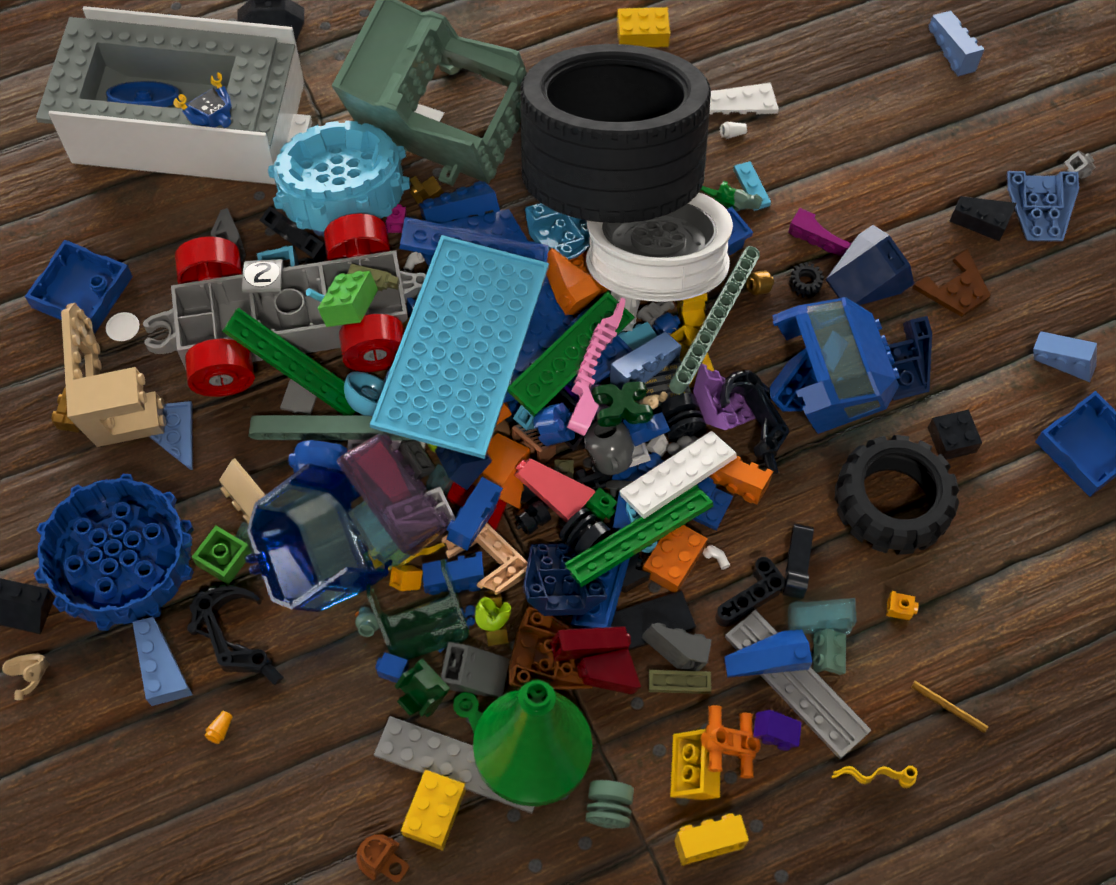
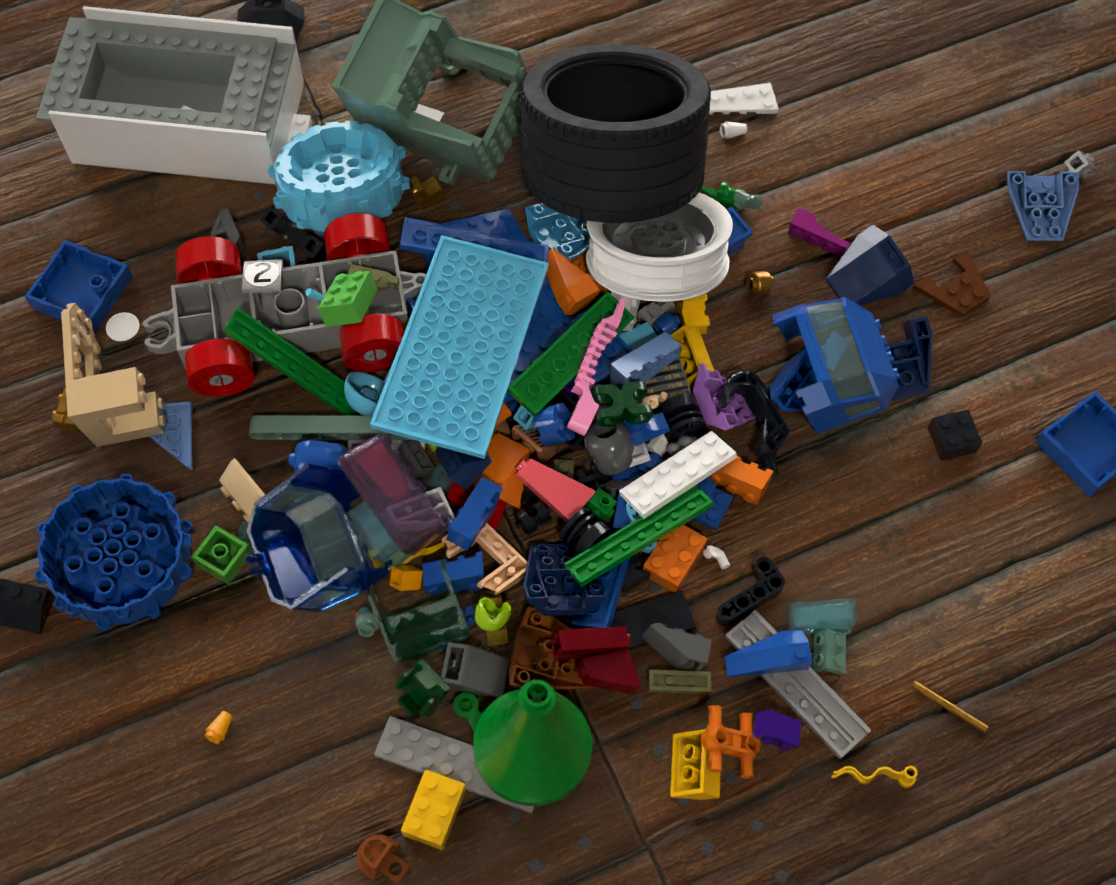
tan helmet [2,654,50,700] -> none
blue dish [106,81,179,107] -> none
medium blue wedge [133,617,193,706] -> none
torso [174,73,232,128] -> none
black piece [187,585,284,686] -> none
light grey piece [280,379,317,415] -> none
blue brick [375,652,409,683] -> none
dark pink brick [386,204,407,233] -> none
white arm [403,252,425,273] -> none
blue wedge [419,181,500,224] -> none
sand green wheel [585,780,634,829] -> none
yellow brick [617,7,670,48] -> none
sand green beam [669,246,760,394] -> none
yellow brick [674,813,749,866] -> none
medium azure plate [733,161,771,211] -> none
black beam [782,523,814,599] -> none
black tyre [789,263,824,298] -> none
black tyre [834,435,959,555] -> none
light orange brick [886,591,919,620] -> none
medium blue wedge [929,11,984,76] -> none
black wedge [949,196,1017,241] -> none
medium blue wedge [1033,331,1097,382] -> none

